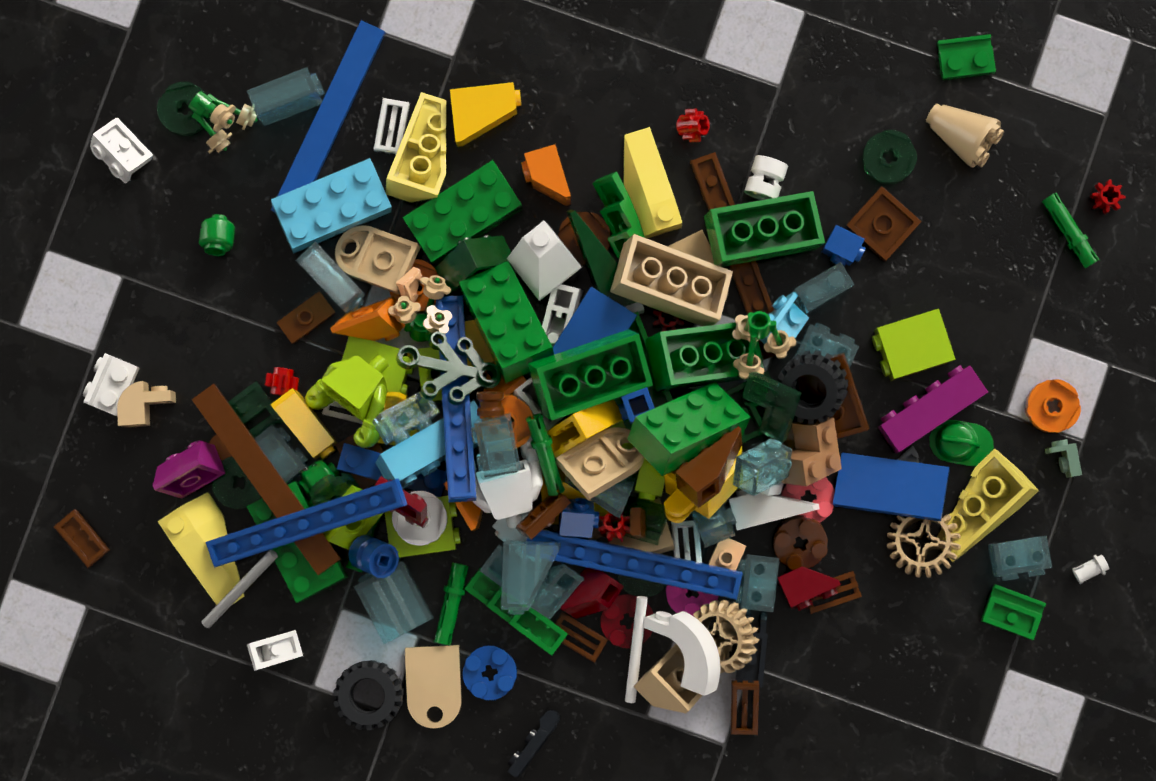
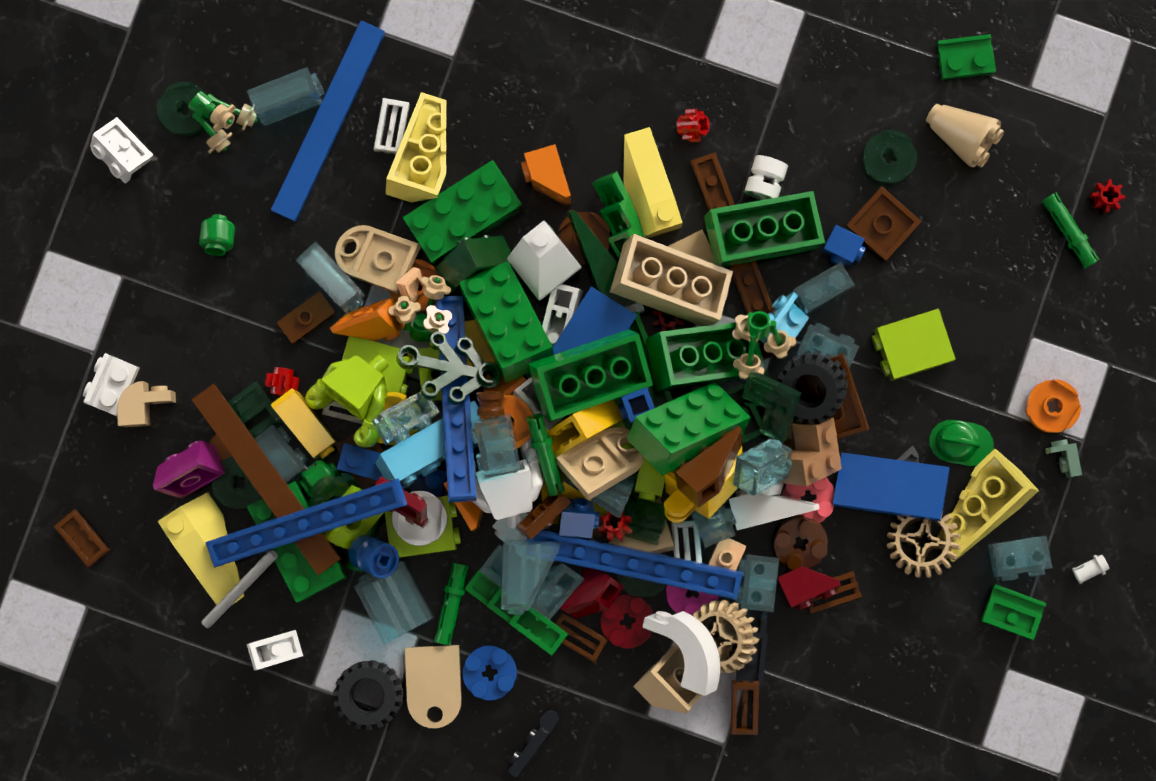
medium azure brick [271,158,392,253] -> none
yellow slope [450,82,522,147] -> none
white bar [625,596,648,703] -> none
reddish brown tile [630,508,646,539] -> none
magenta brick [878,365,988,454] -> none

